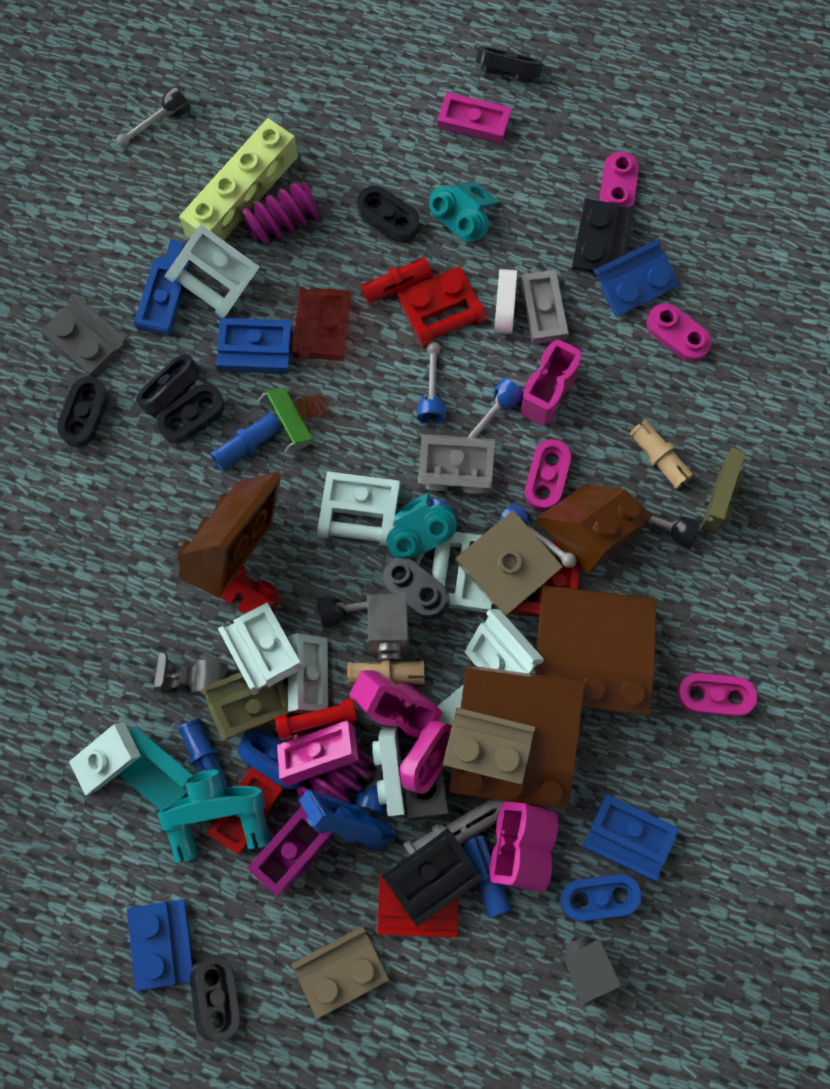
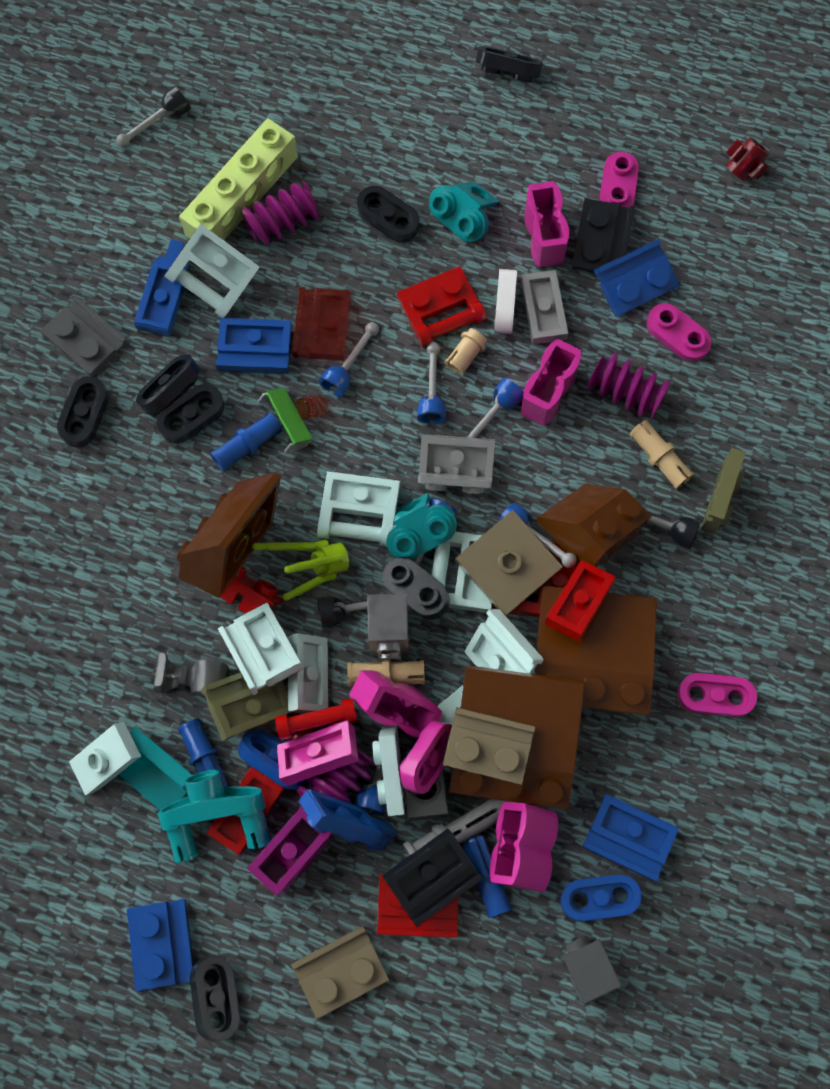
red pin [360,256,433,306] -> none
dark pink plate [437,92,512,144] -> none
dark pink plate [524,439,571,512] -> none
none -> lime plant [252,540,349,601]
none -> hinge [319,322,379,397]
none -> tan pin [444,328,487,376]
none -> dark pink brick [524,181,569,268]
none -> red plate [545,560,616,642]
none -> magenta piece [586,352,670,421]
none -> dark red gear [726,137,770,181]

